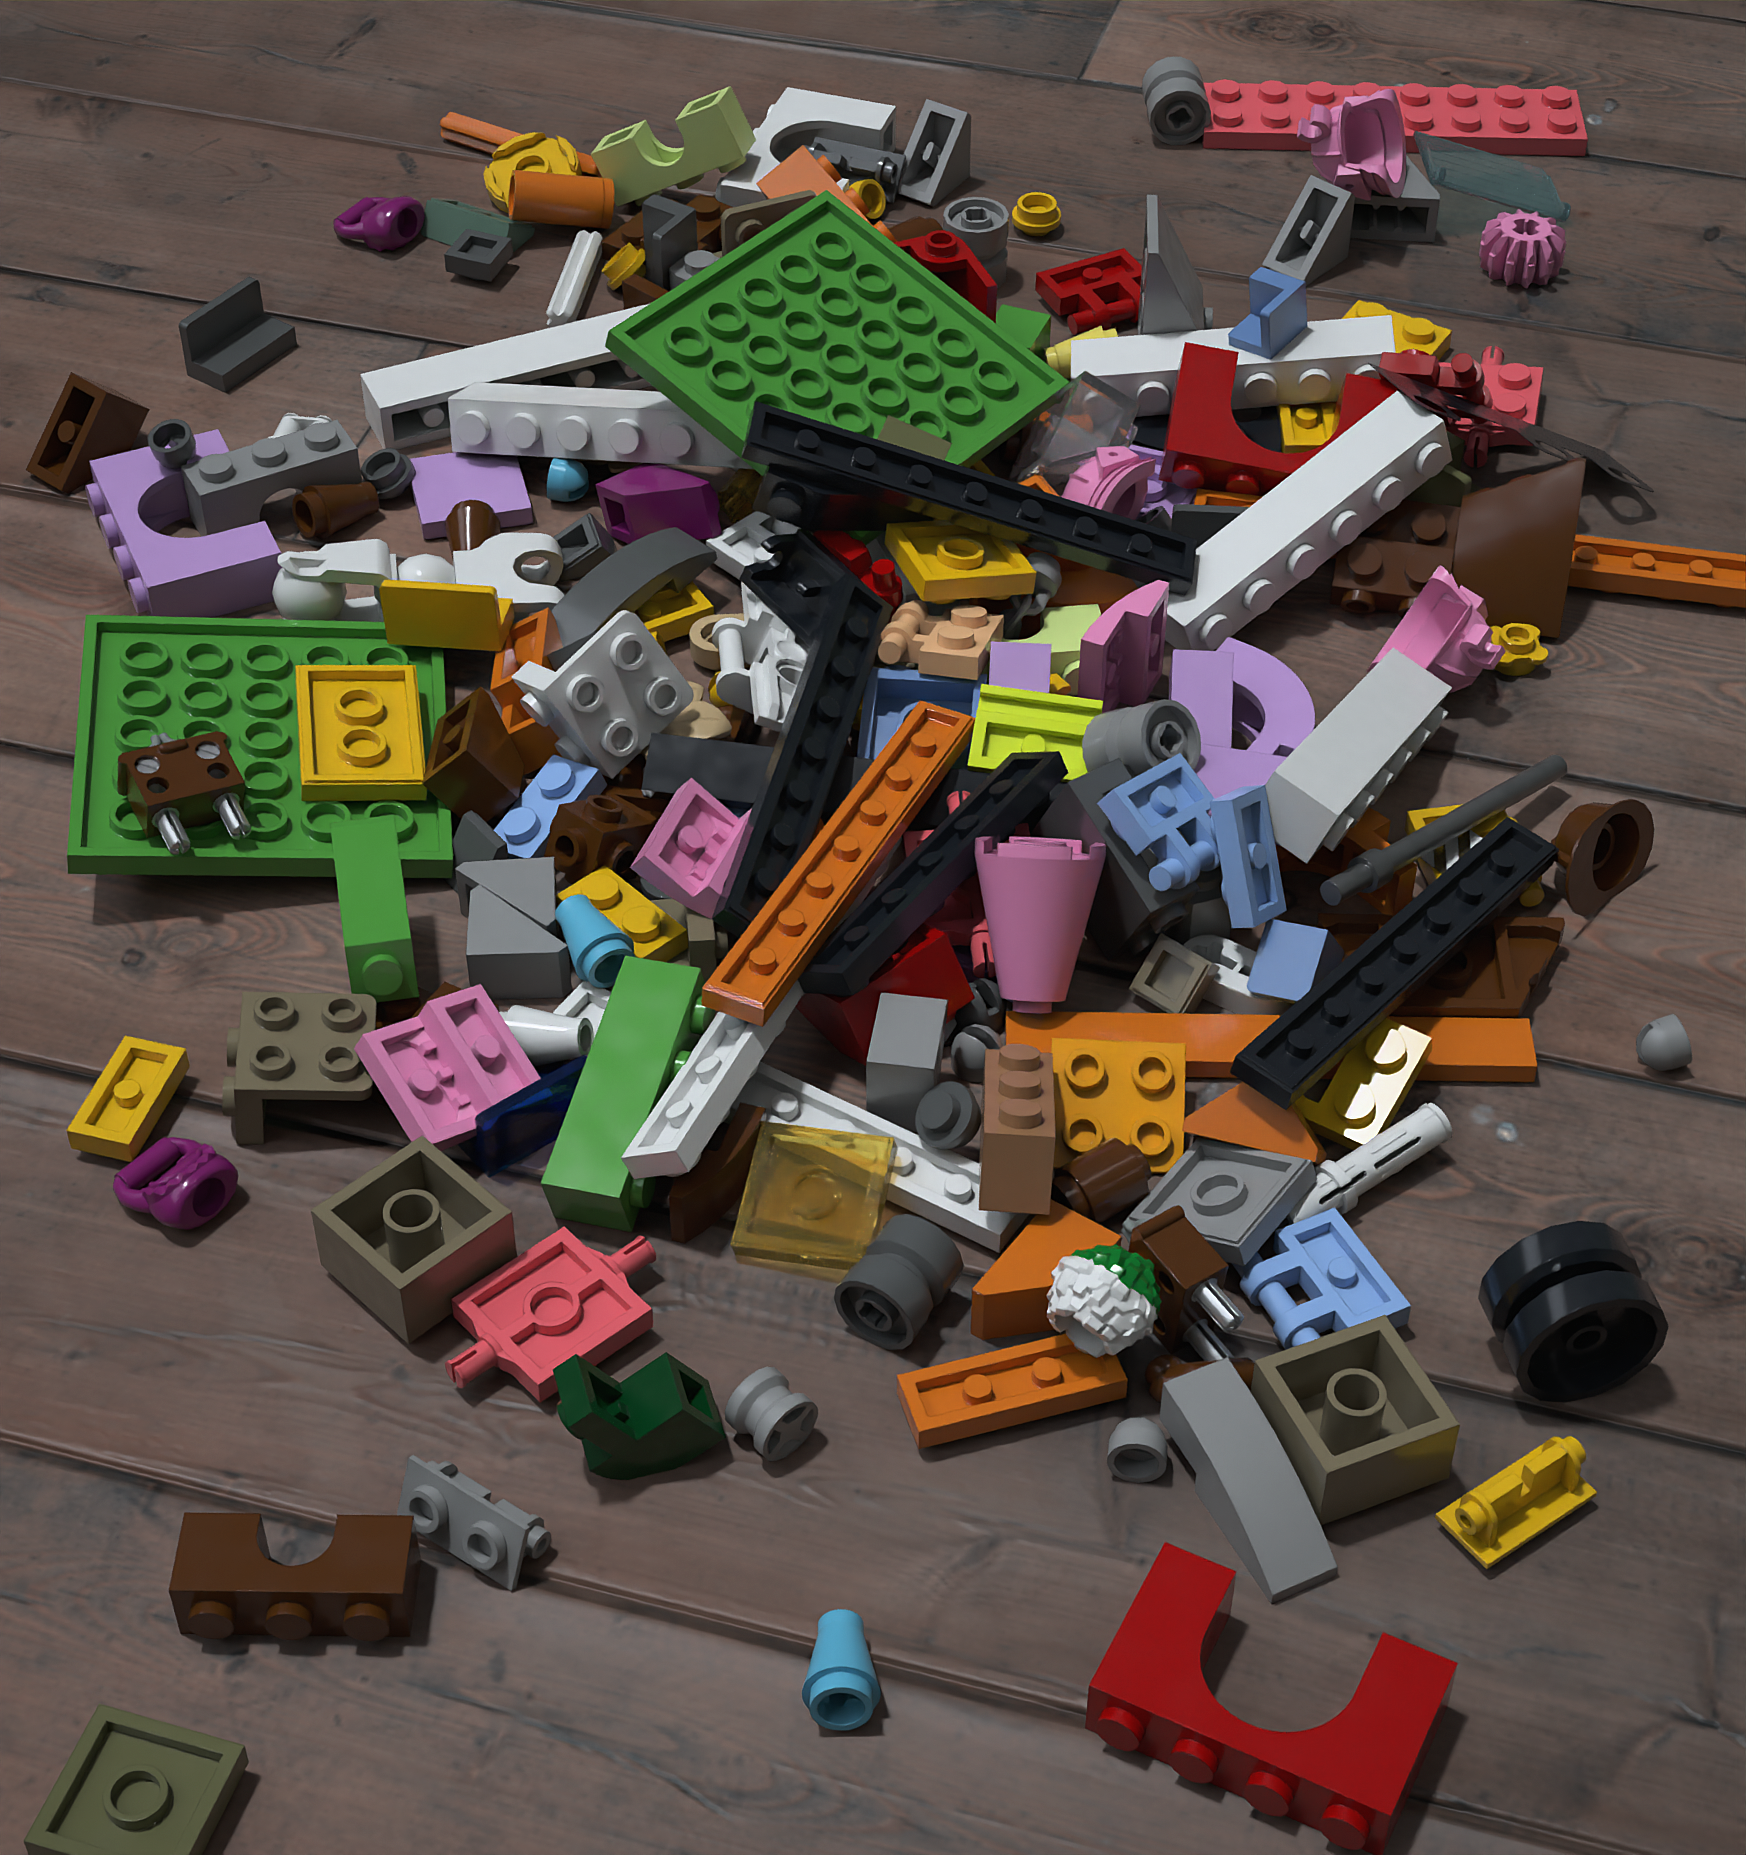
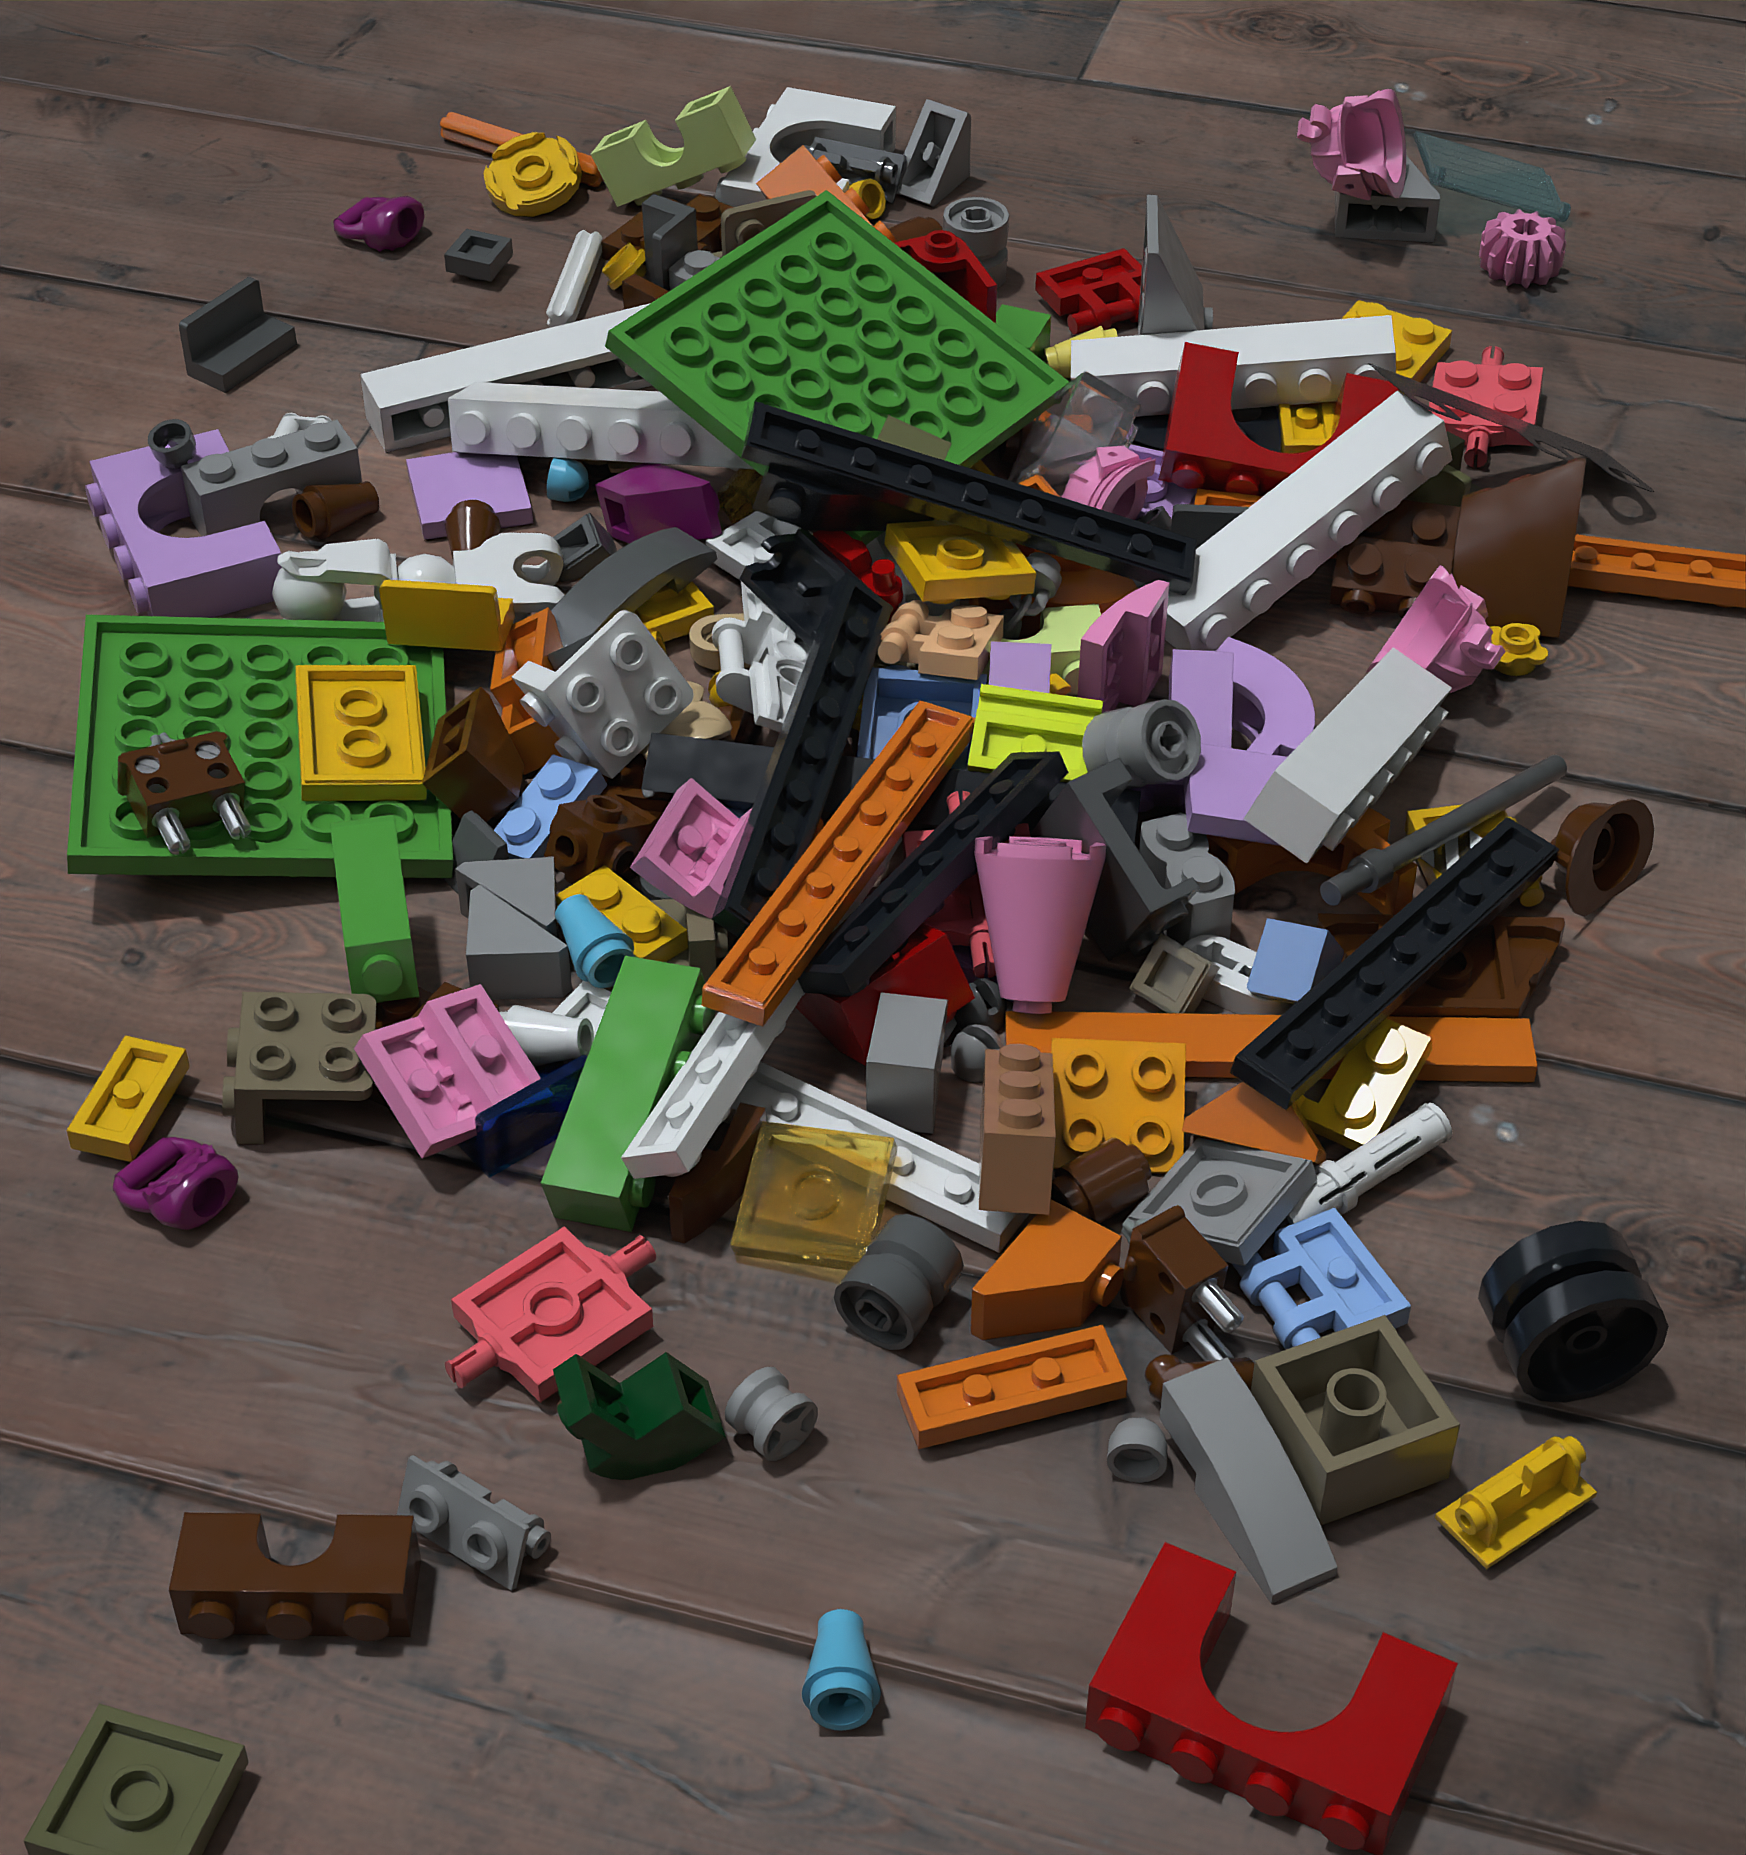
reddish brown slope [26,372,150,493] -> none
dark tan brick [311,1136,517,1344] -> none
dark grey plate [361,448,415,499] -> none
sand green slope [421,198,535,252] -> none
orange pin [508,170,614,229] -> none
dark grey plate [915,1081,982,1150] -> none
yellow plate [1012,192,1061,236] -> none
white piece [1046,1244,1162,1358] -> none
light blue plate [1097,753,1221,891] -> none
light grey wheel [1142,57,1211,145] -> none
coral plate [1202,79,1588,156] -> none
light blue plate [1210,785,1287,928] -> none
medium blue panel [1228,267,1307,359] -> none
light grey slope [1262,175,1355,286] -> none
red plate [1378,349,1493,427] -> none
light grey hinge [1636,1014,1692,1071] -> none

